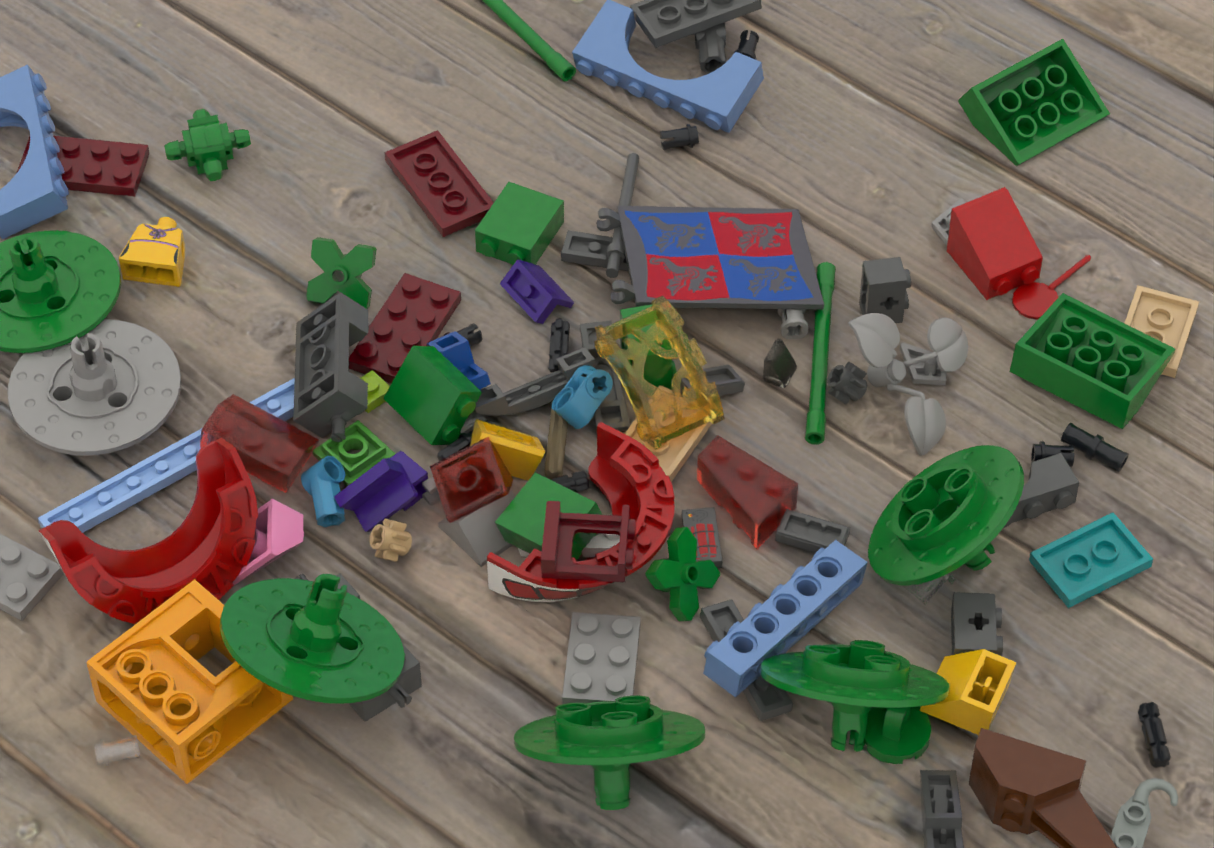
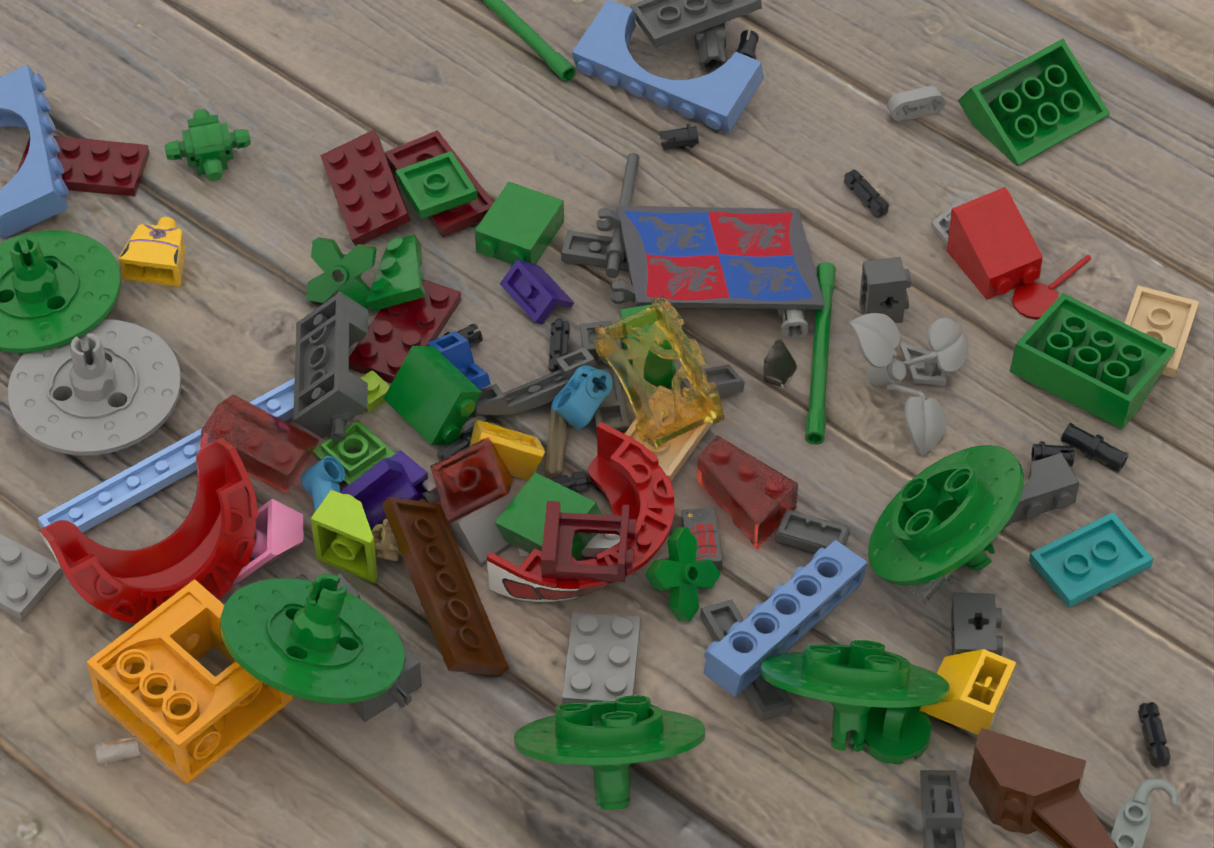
dark grey gear [827,362,867,404] -> none
none -> lime slope [311,489,378,583]
none -> dark red plate [320,129,412,246]
none -> green wing [366,234,426,311]
none -> reddish brown plate [382,497,509,676]
none -> green plate [396,151,477,219]
none -> black axle [844,169,889,217]
none -> light grey beam [887,86,945,122]

